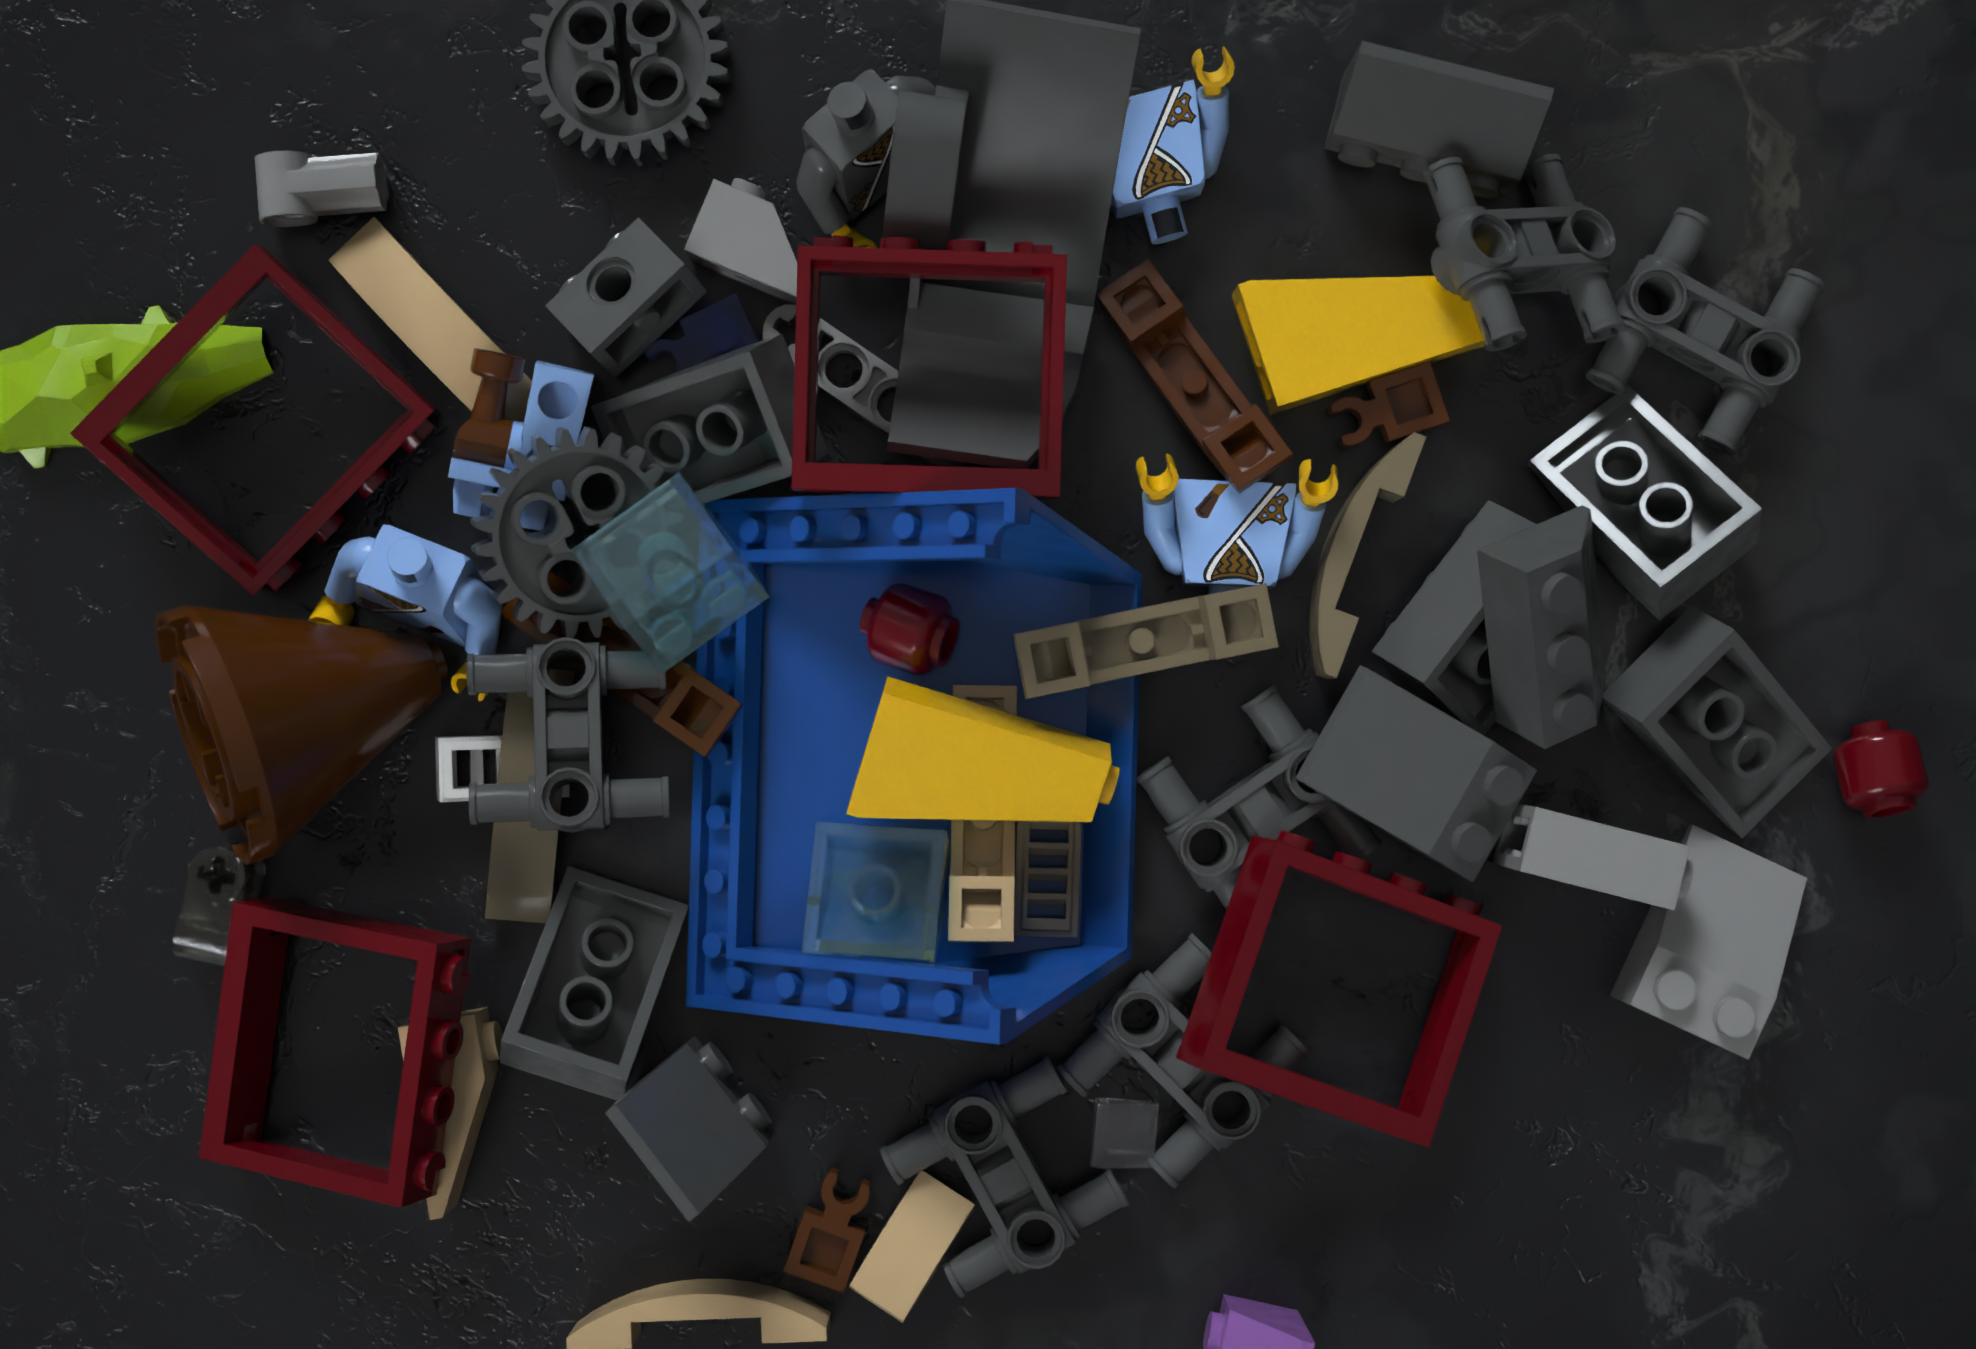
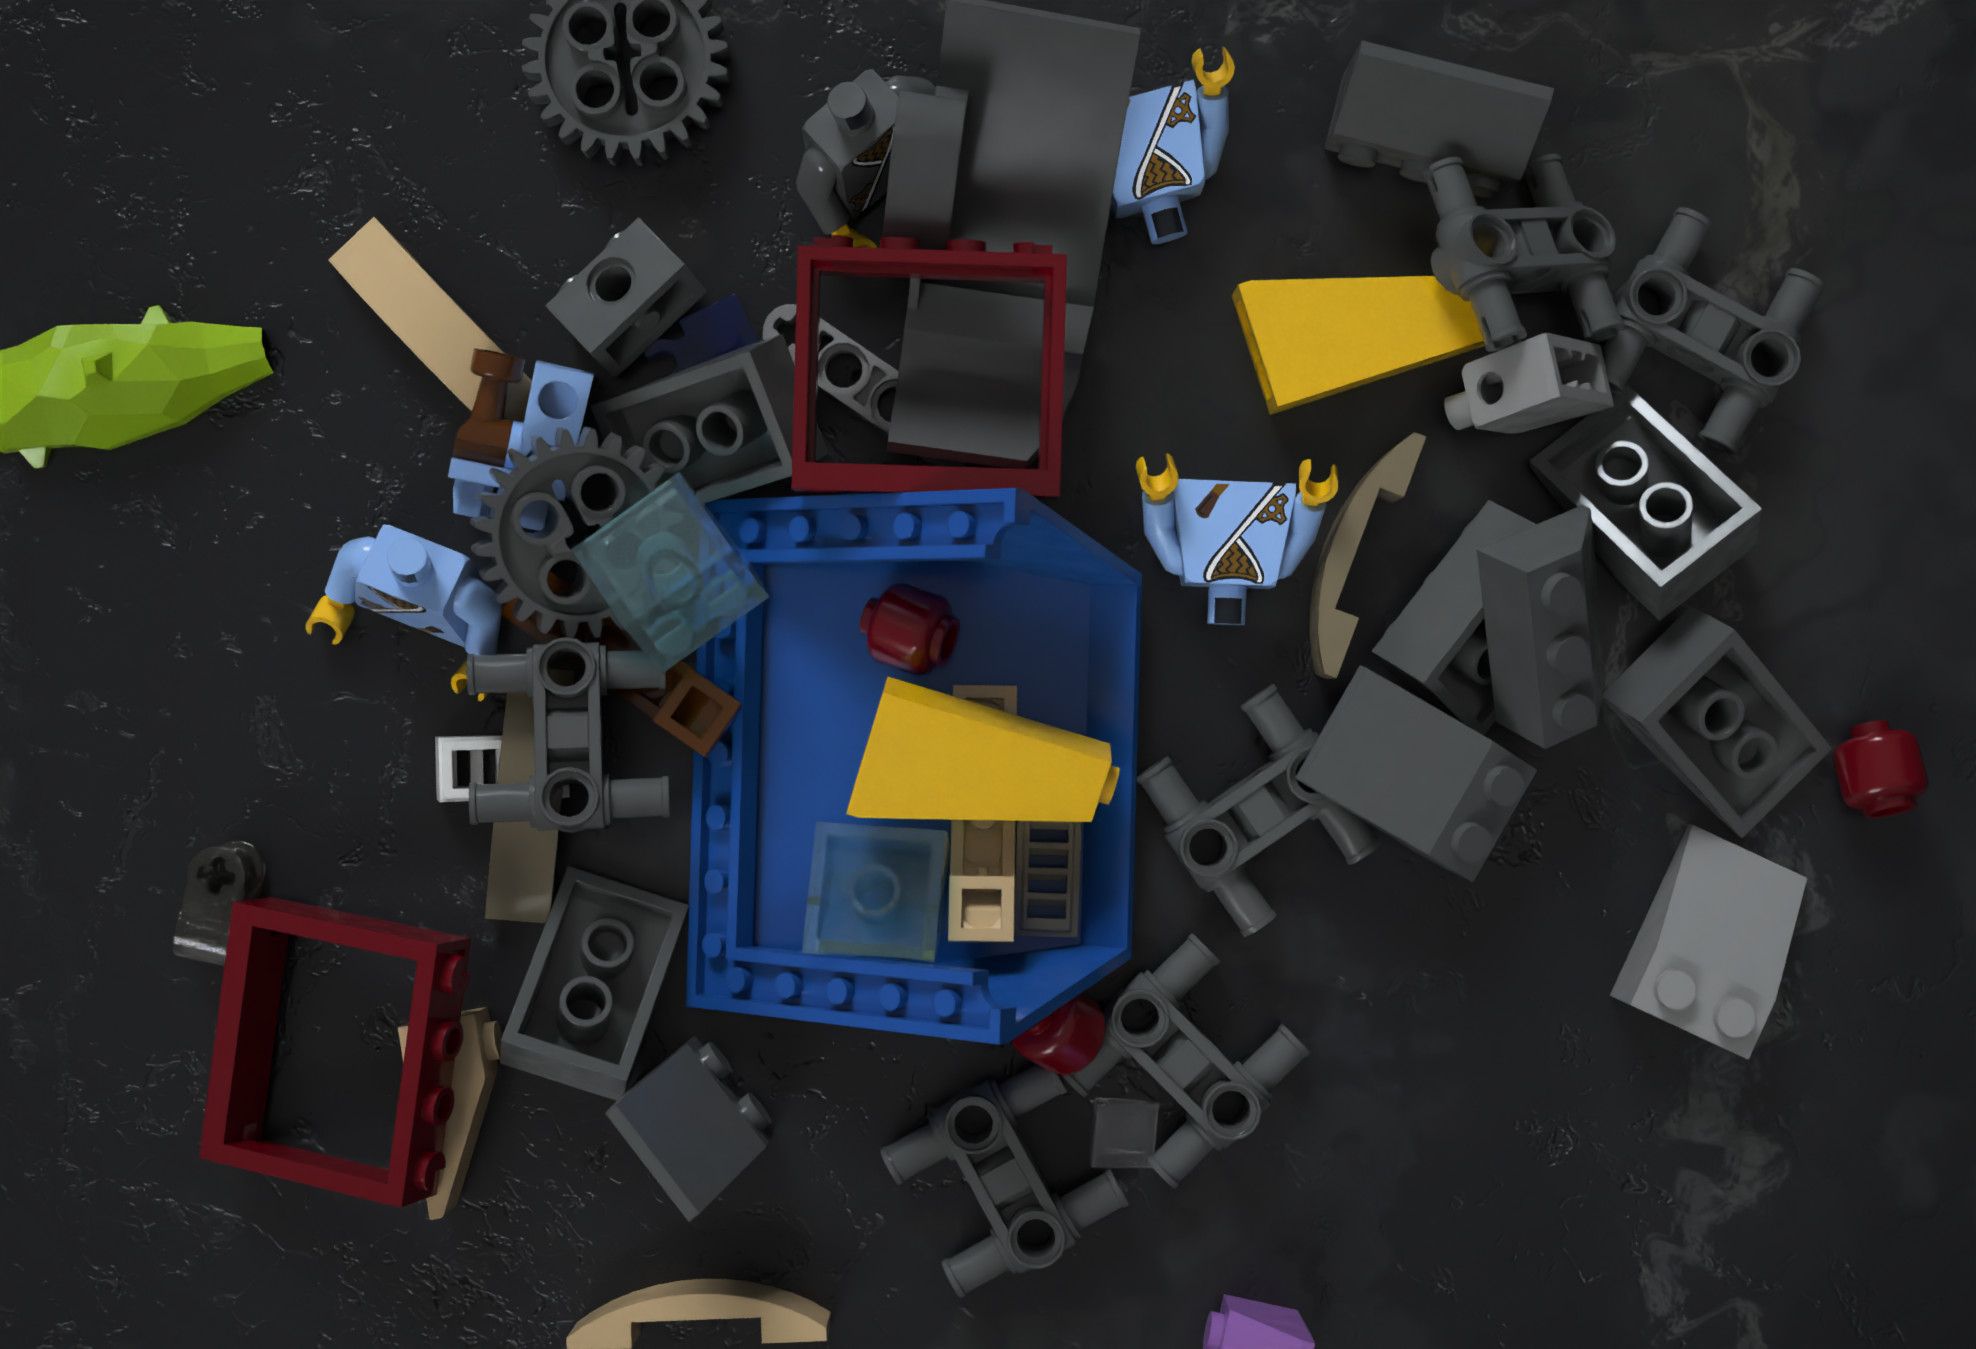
dark red window [70,244,436,596] -> none
reddish brown cone [154,605,449,865] -> none
light grey piece [255,150,389,227] -> none
light grey slope [684,178,797,304] -> none
reddish brown plate [783,1167,871,1293] -> none
tan slope [849,1171,975,1323] -> none
dark tan slope [1013,583,1279,699] -> none
reddish brown slope [1096,259,1293,494] -> none
dark red window [1176,830,1503,1148] -> none
reddish brown plate [1327,361,1450,448] -> none
light grey brick [1491,804,1693,911] -> none
none -> dark red head [1012,993,1106,1075]
none -> light grey torso [1444,333,1614,434]

